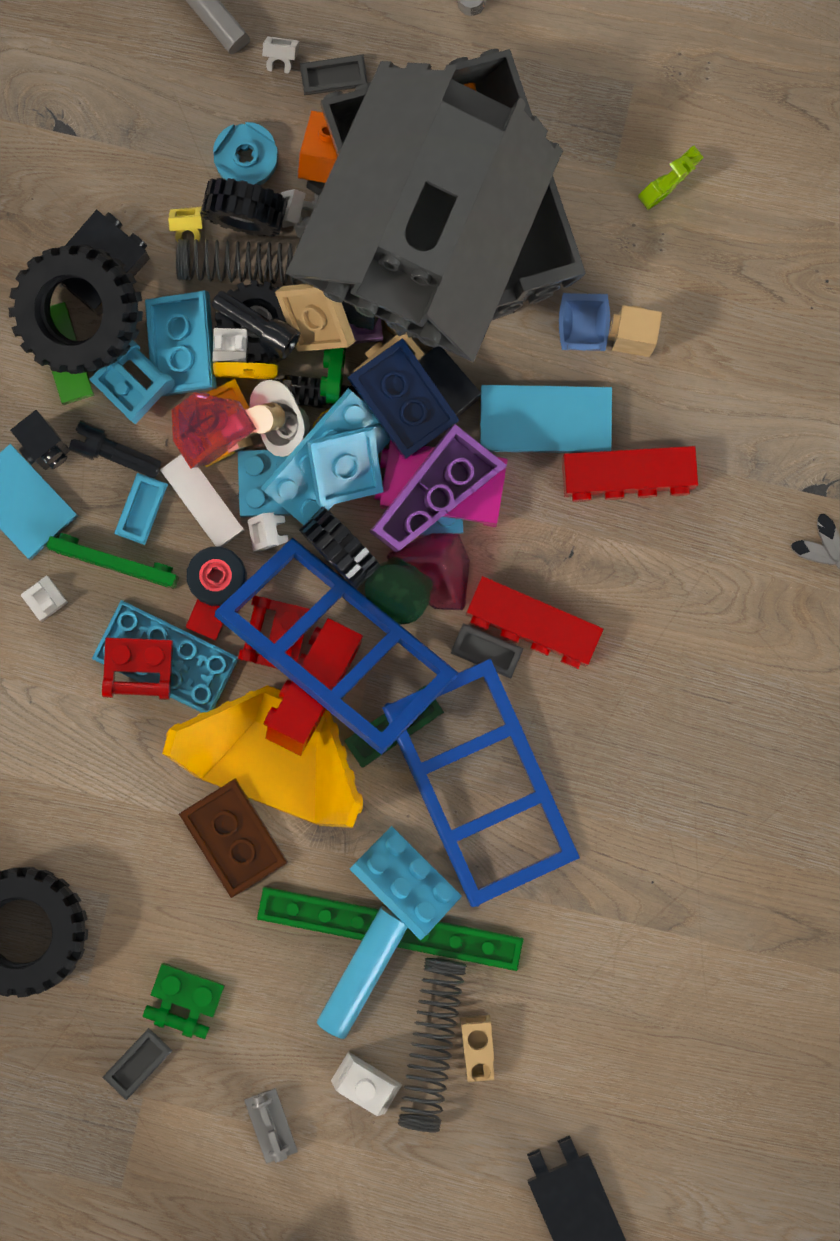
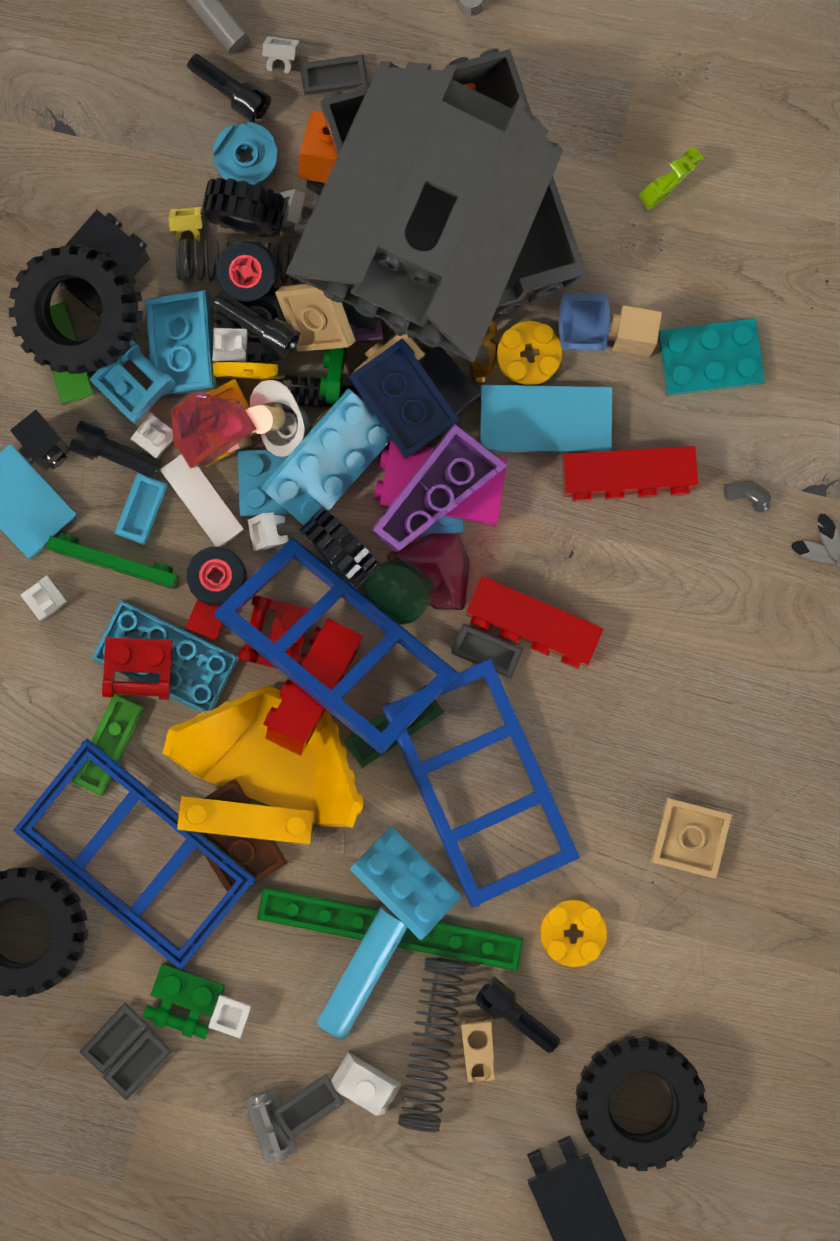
medium azure plate [307,426,384,507] -> none
none -> blue door [13,738,256,970]
none -> bright green tile [72,694,145,796]
none -> dark grey tile [79,1002,149,1075]
none -> white tile [130,413,178,459]
none -> yellow plate [177,796,314,845]
none -> black piece [187,54,272,123]
none -> white tile [208,994,252,1038]
none -> black wheel [216,241,277,302]
none -> dark grey tile [270,1074,344,1140]
none -> pearl gold helmet [471,321,498,383]
none -> black piece [474,976,560,1053]
none -> yellow plate [497,321,562,386]
none -> yellow plate [540,900,607,967]
none -> black tyre [576,1036,707,1171]
none -> tan plate [650,798,732,879]
none -> teal plate [658,318,765,396]
none -> dark grey arm [724,481,771,512]

